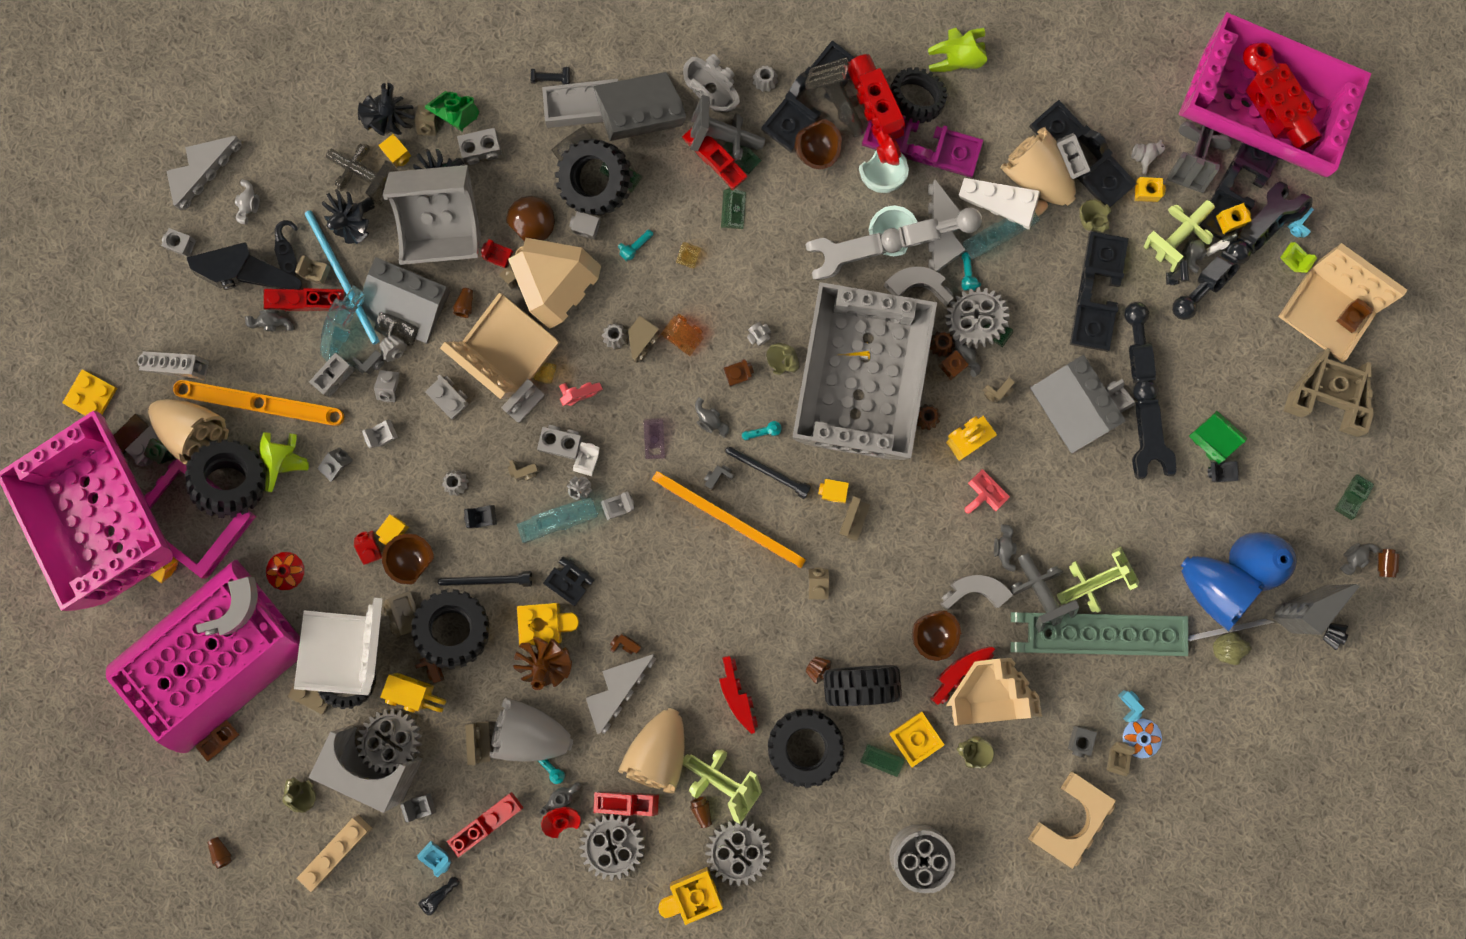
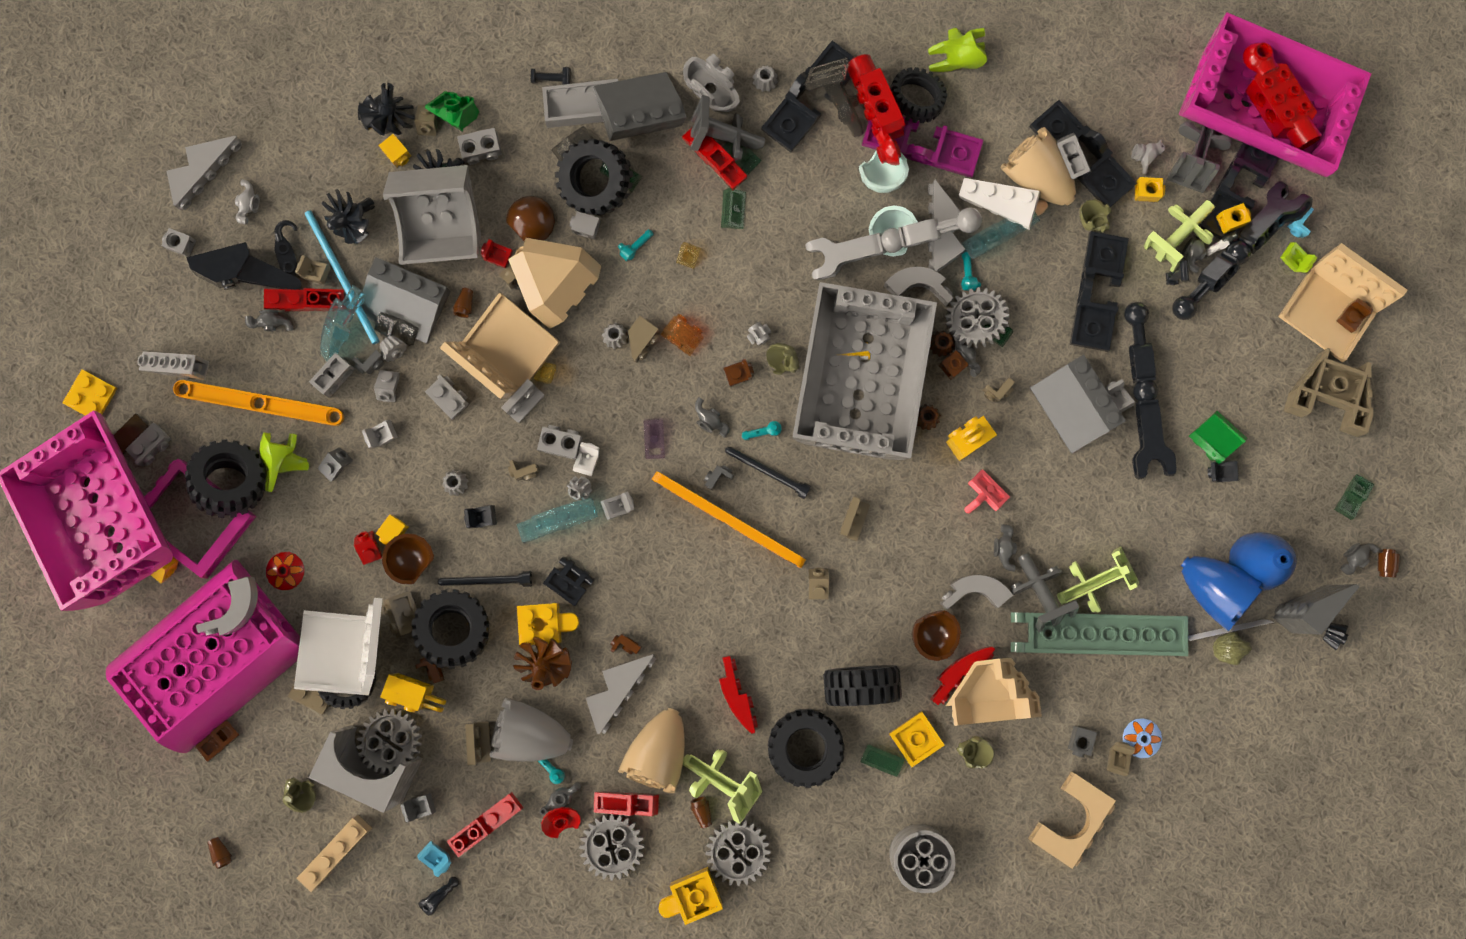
dark green bracket [143,438,175,464] -> none
tan cylinder [148,399,229,466] -> none
clear smoke piece [326,144,398,207] -> none
coral plate [559,382,603,406] -> none
reddish brown cylinder [795,119,842,169] -> none
reddish brown piece [806,657,832,684] -> none
yellow brick [818,479,849,503] -> none
medium azure bracket [1118,690,1144,722] -> none

